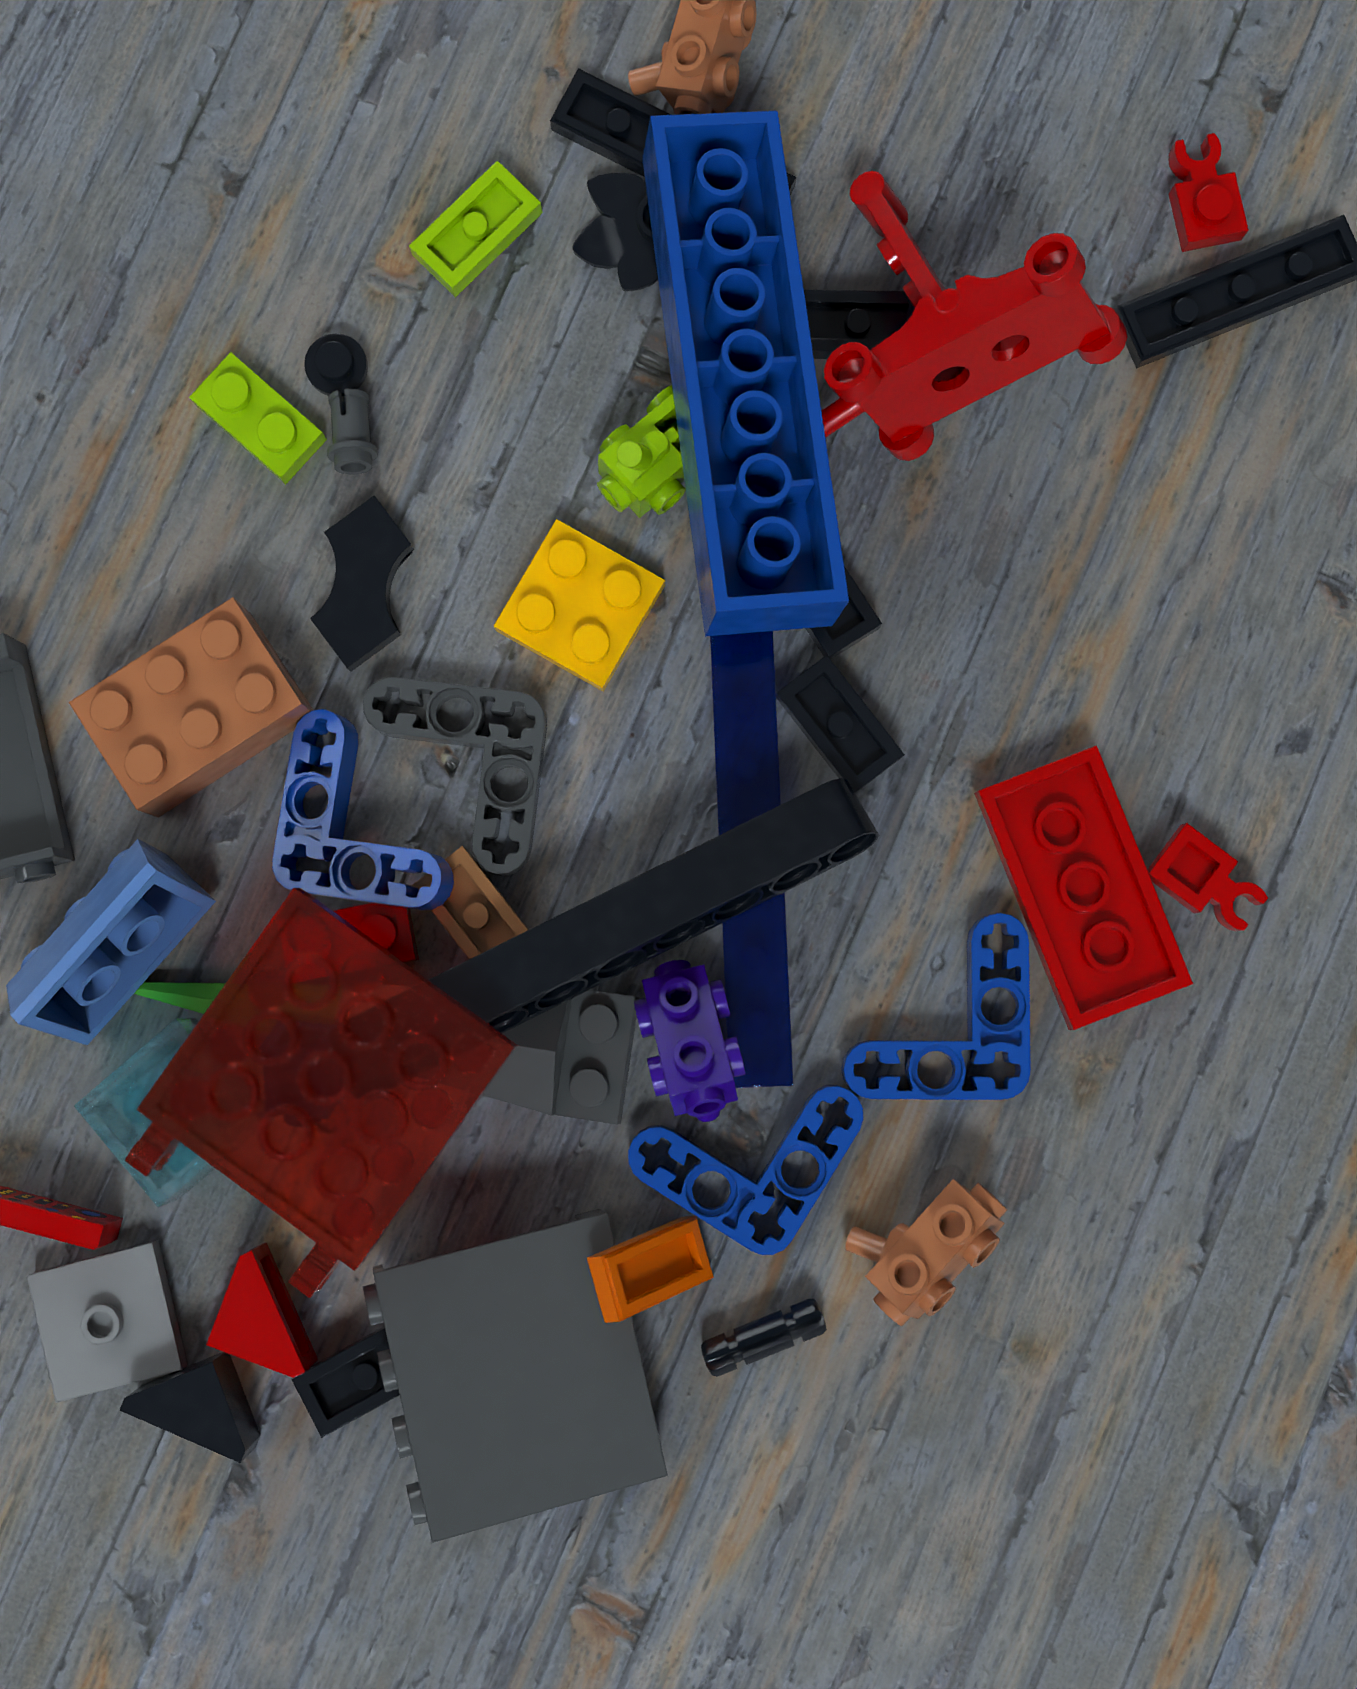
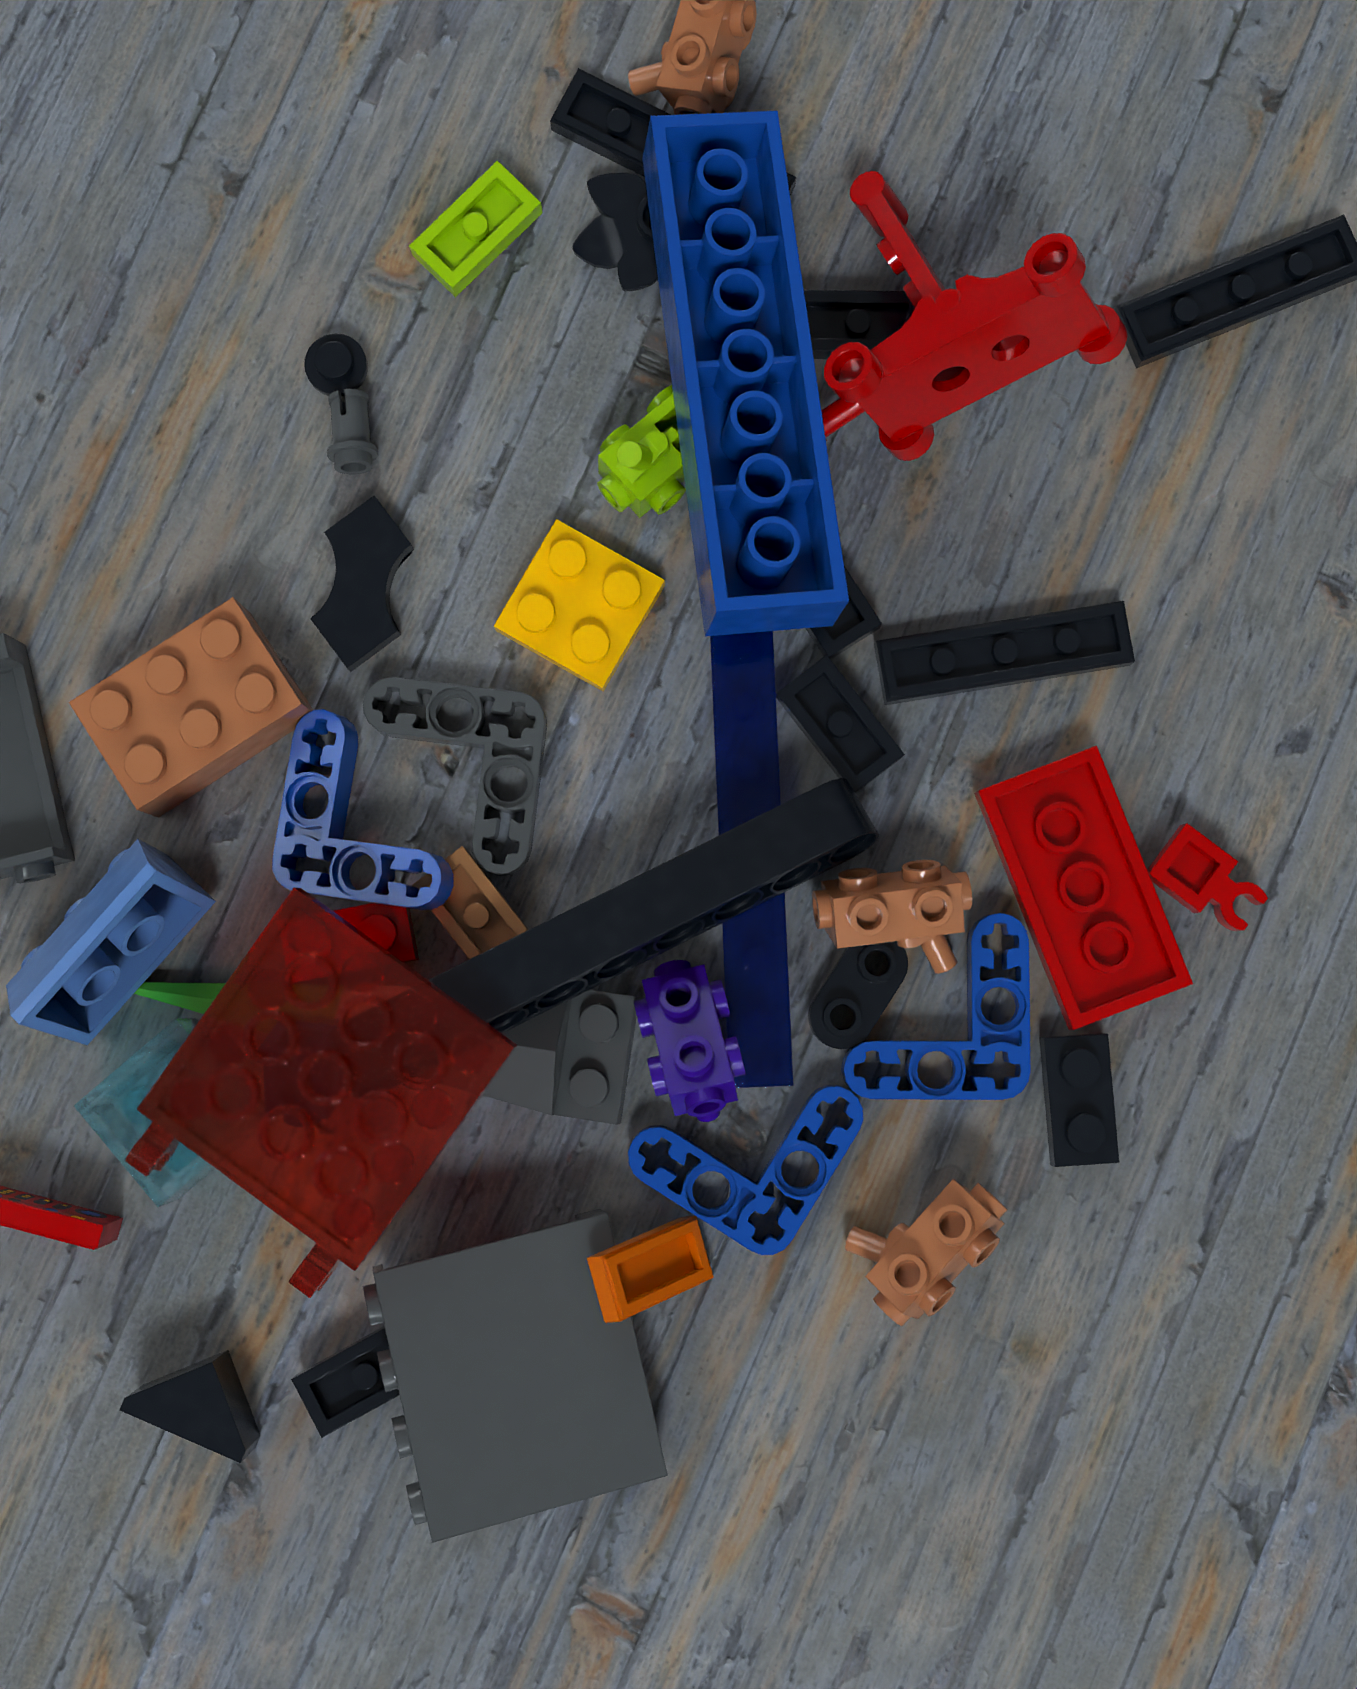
light grey plate [27,1240,188,1403] -> none
lime plate [189,352,327,485] -> none
red slope [206,1242,318,1378] -> none
black axle [701,1299,827,1377] -> none
red plate [1168,133,1249,252] -> none
none -> black plate [808,941,908,1049]
none -> nougat brick [812,860,972,974]
none -> black tile [874,601,1135,705]
none -> black plate [1039,1033,1119,1167]

